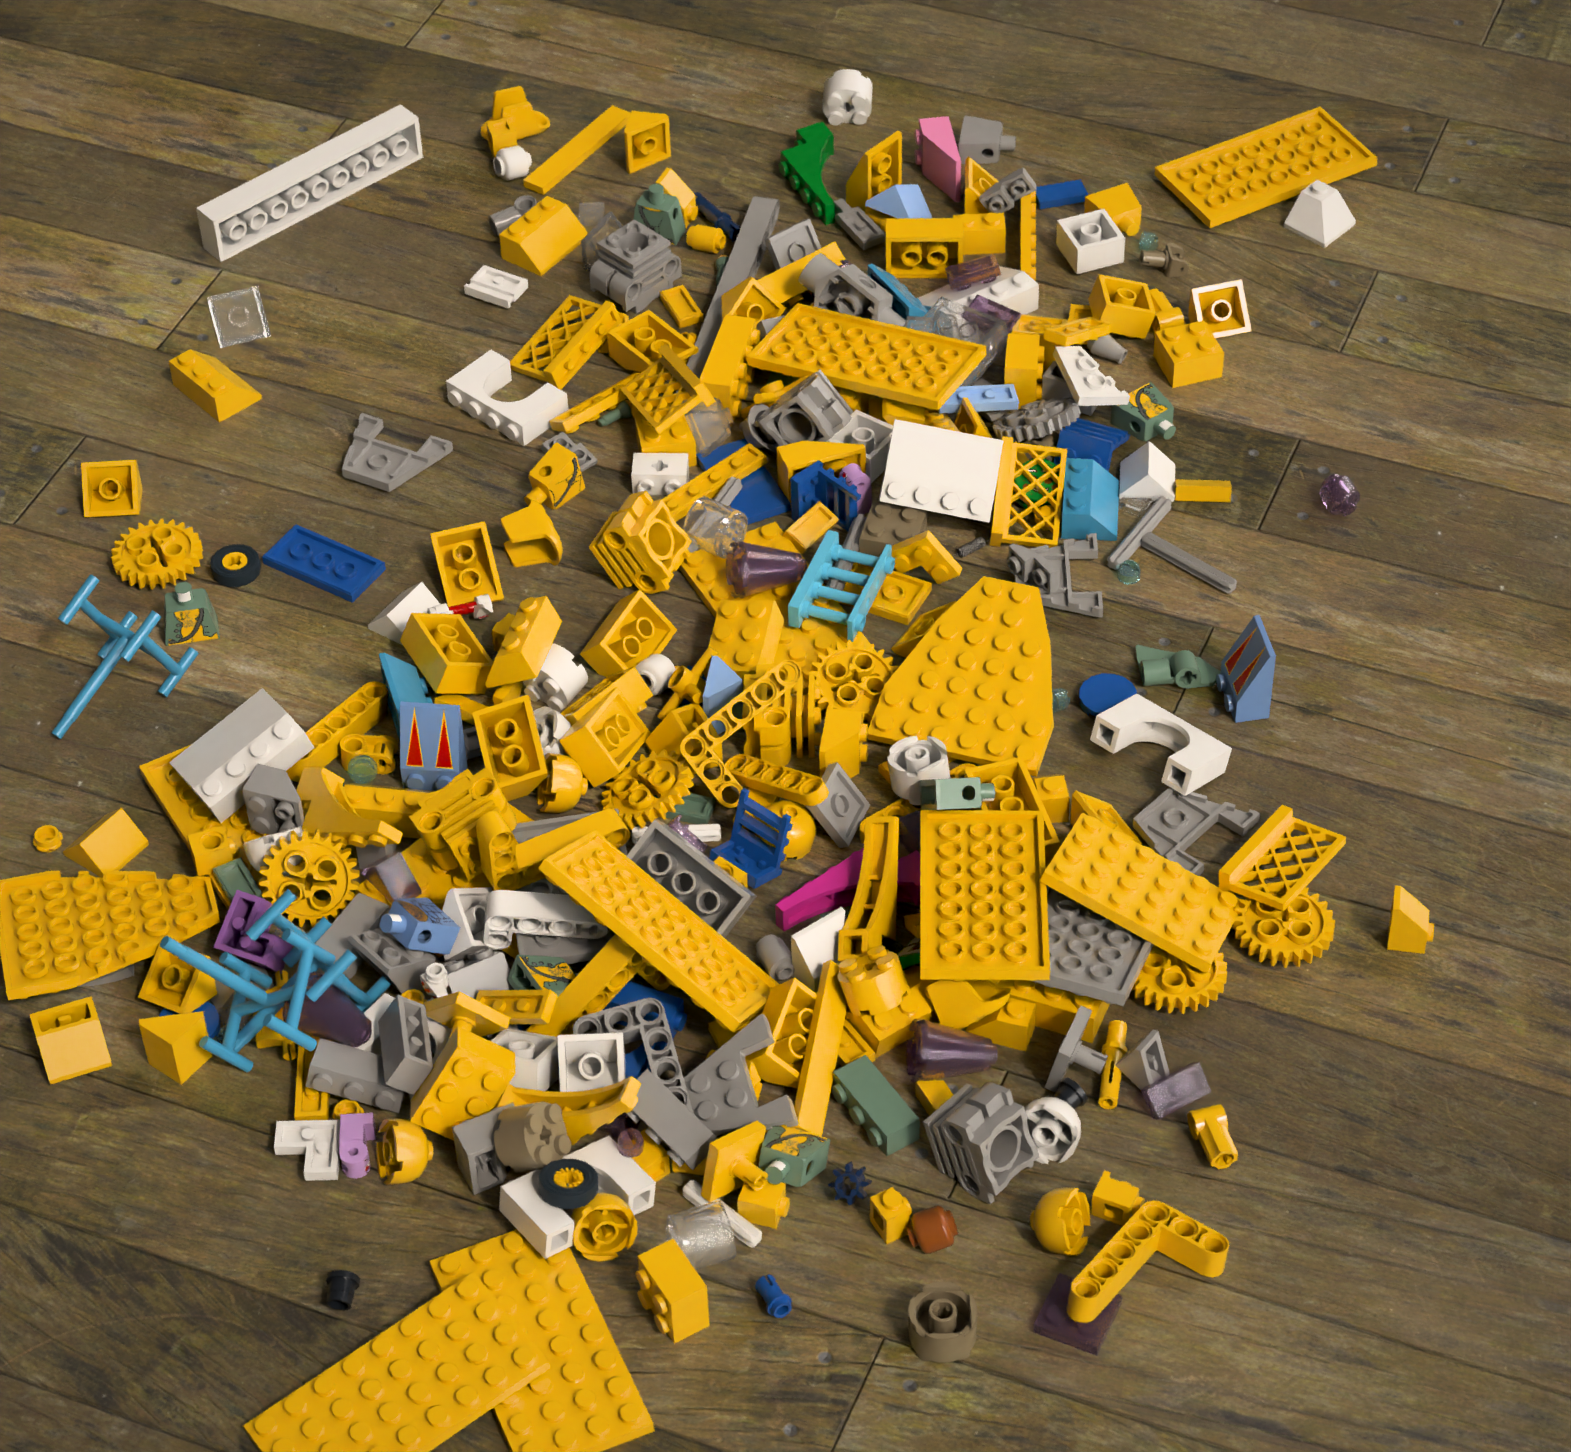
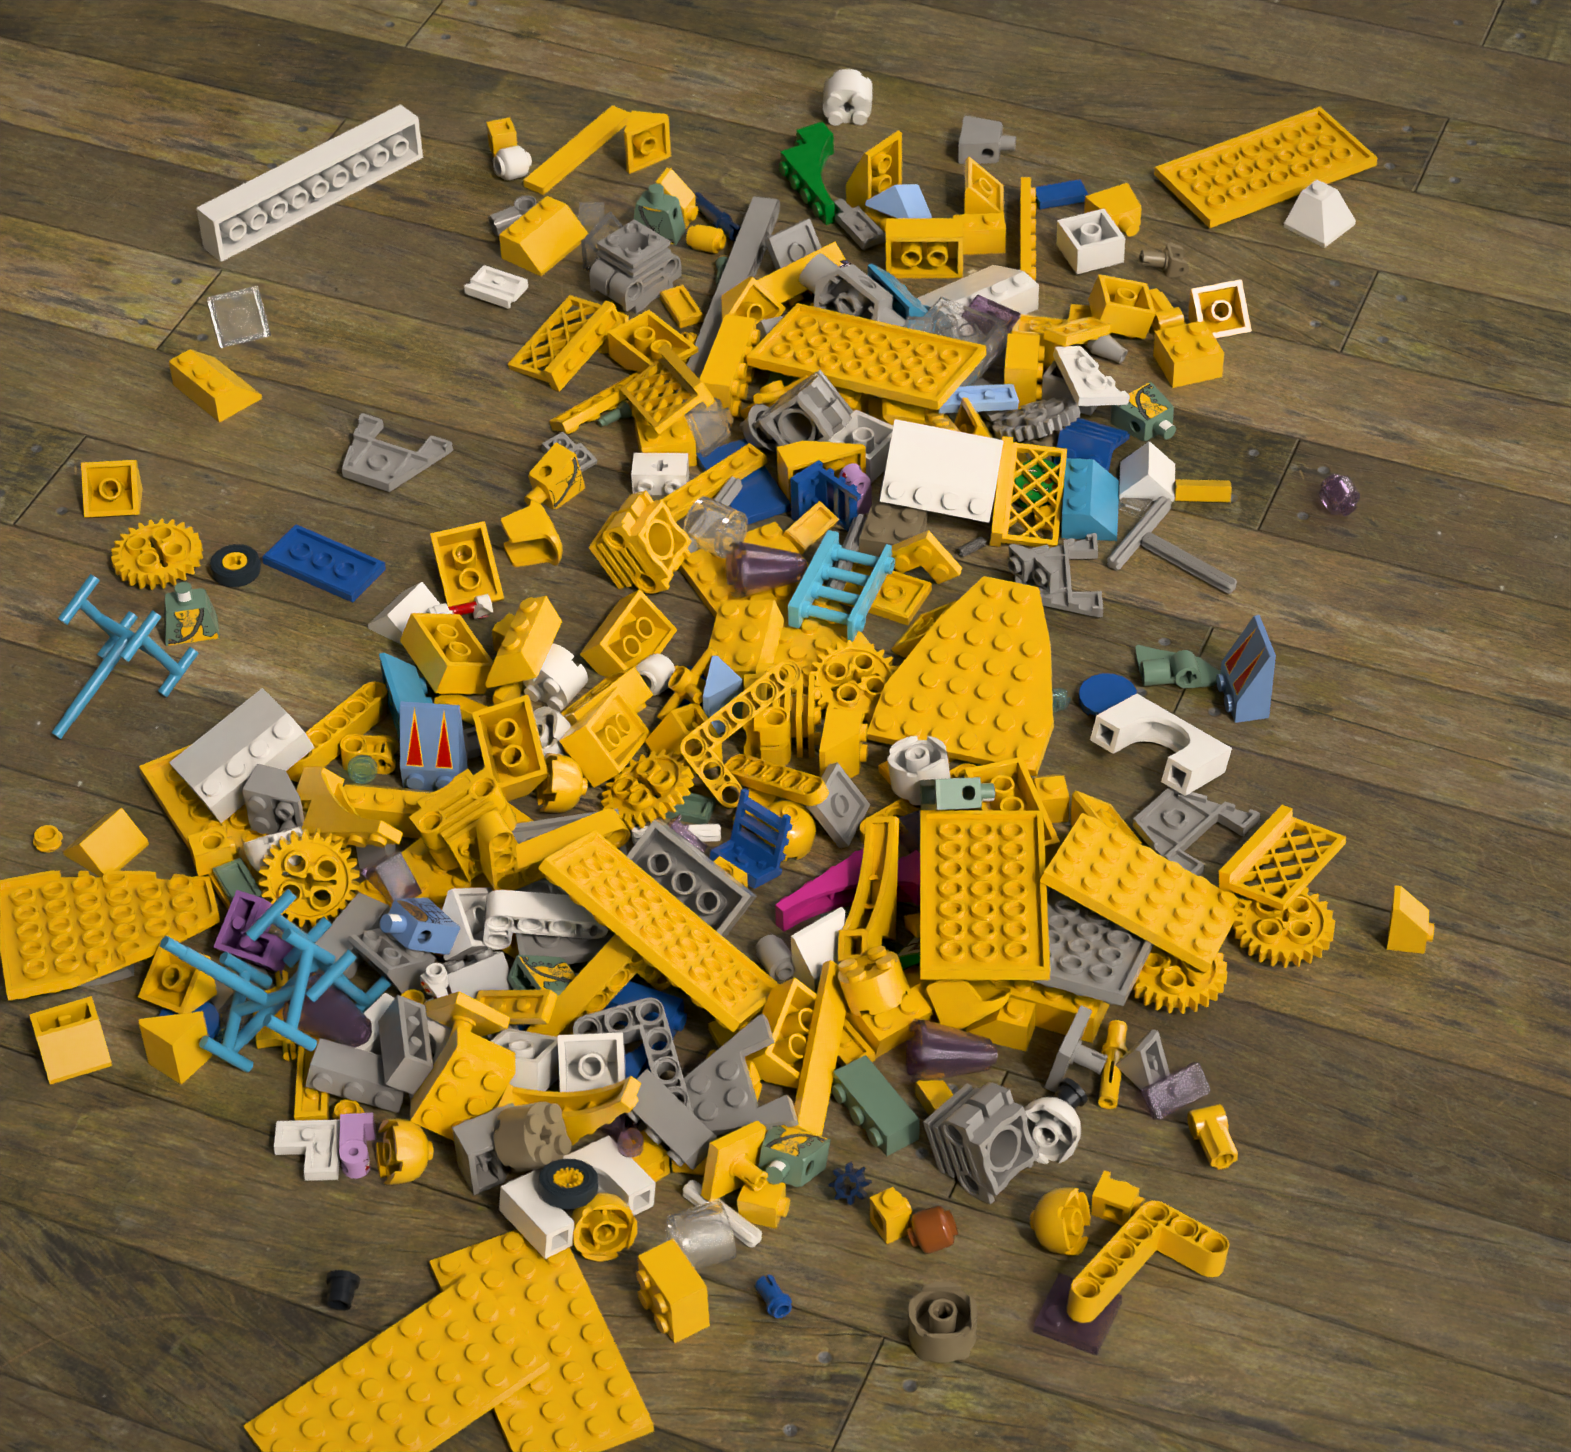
white arch [446,350,568,446] -> none
yellow piece [481,86,550,140] -> none
bright pink slope [915,116,961,202] -> none
plate [945,253,1001,291] -> none
light grey slope [979,167,1036,213] -> none
clear light blue hinge [1118,559,1141,584] -> none
clear light blue hinge [1139,231,1159,251] -> none

